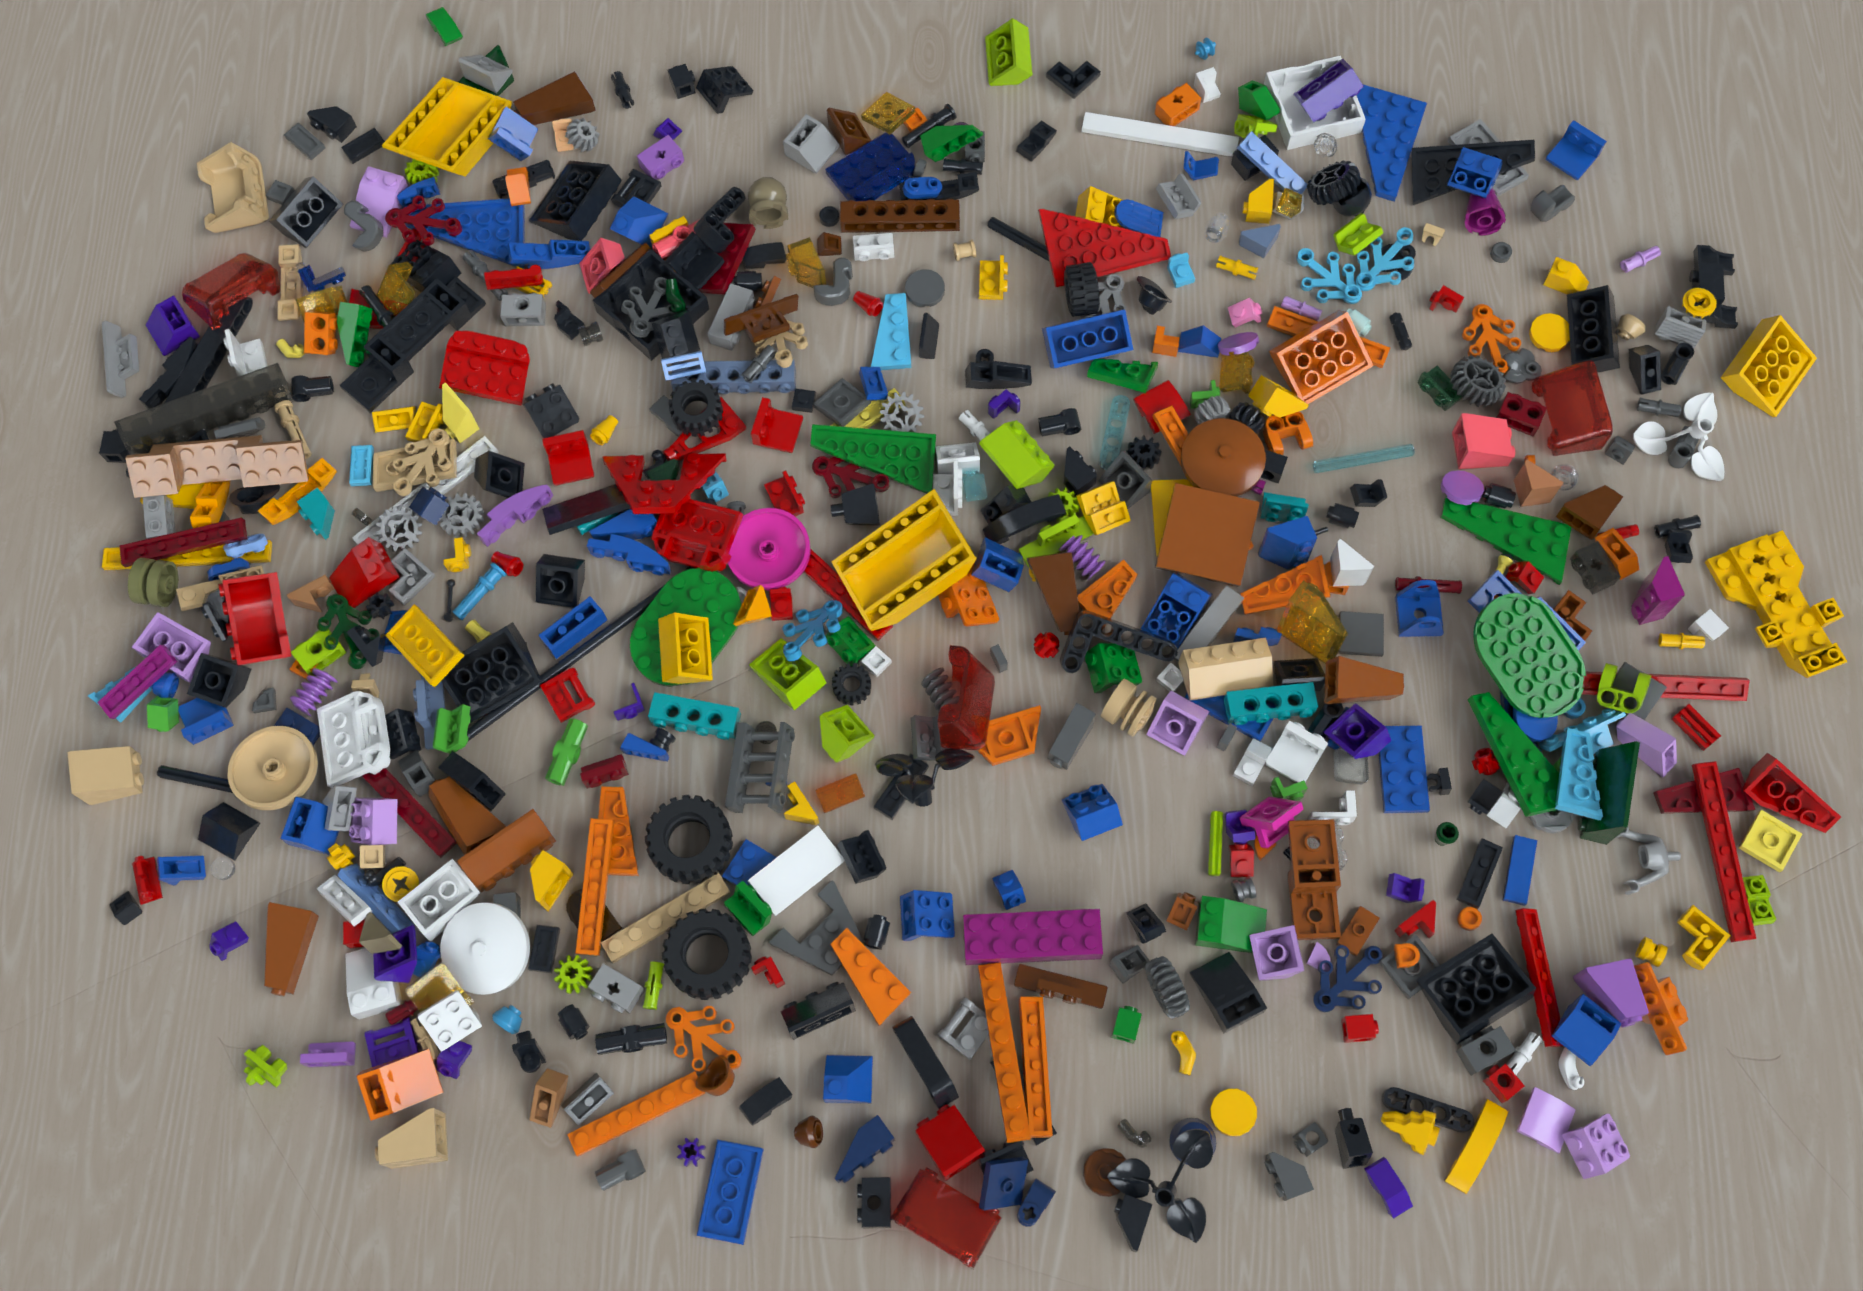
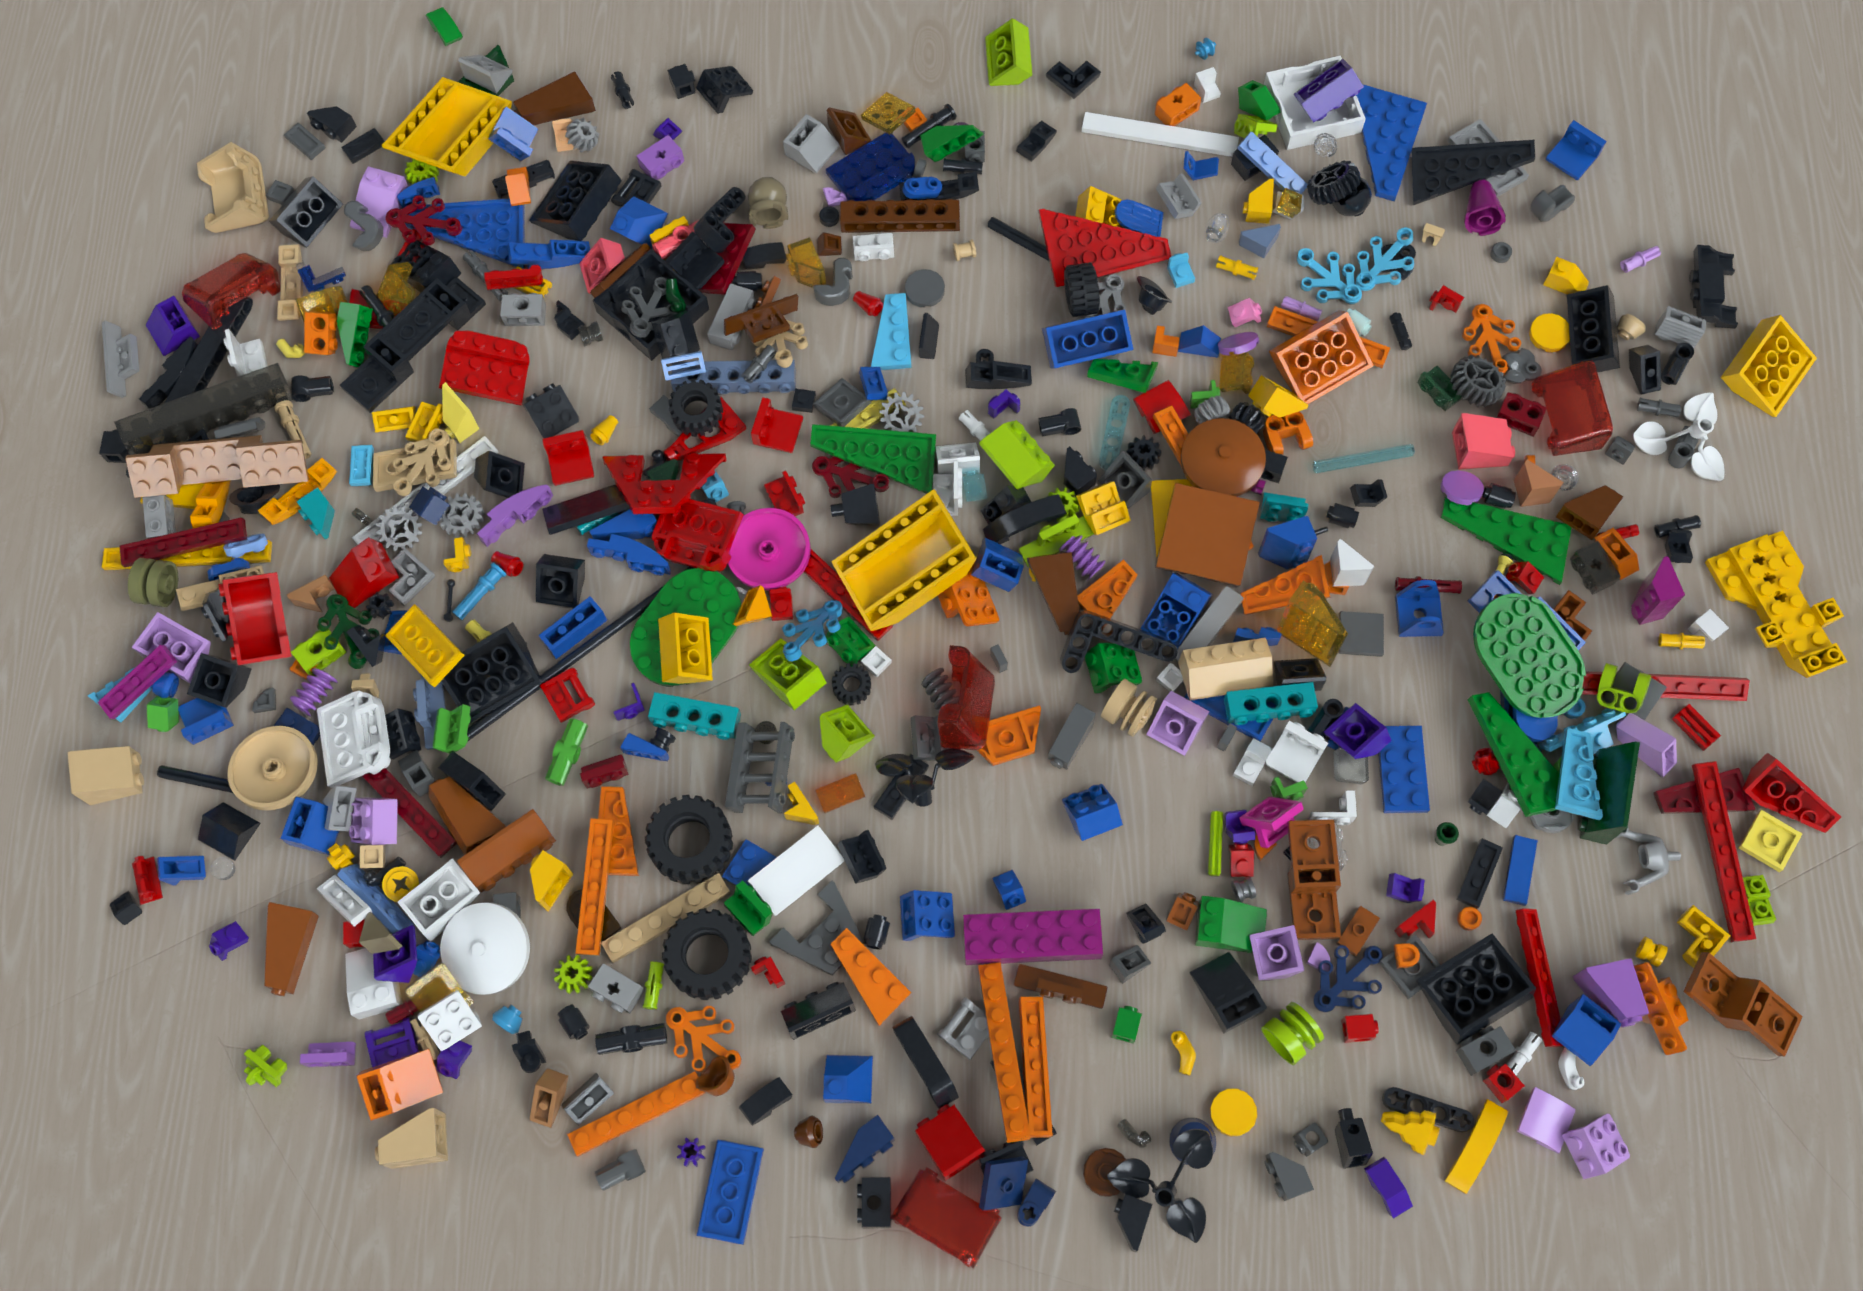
black plate [528,925,560,973] -> none
yellow bracket [979,255,1008,300] -> none
red gear [1033,632,1060,658] -> none
dark grey gear [1145,956,1190,1019] -> none
dark orange slope [1324,656,1404,704] -> none
lime bracket [1333,213,1383,256] -> none
black tile [1427,767,1452,796] -> none
blue slope [1447,147,1502,198] -> none
yellow gear [1682,288,1717,318] -> none
none -> lavender tile [823,187,847,207]
none -> lime wheel [1261,1001,1324,1065]
none -> dark orange bracket [1683,952,1803,1057]

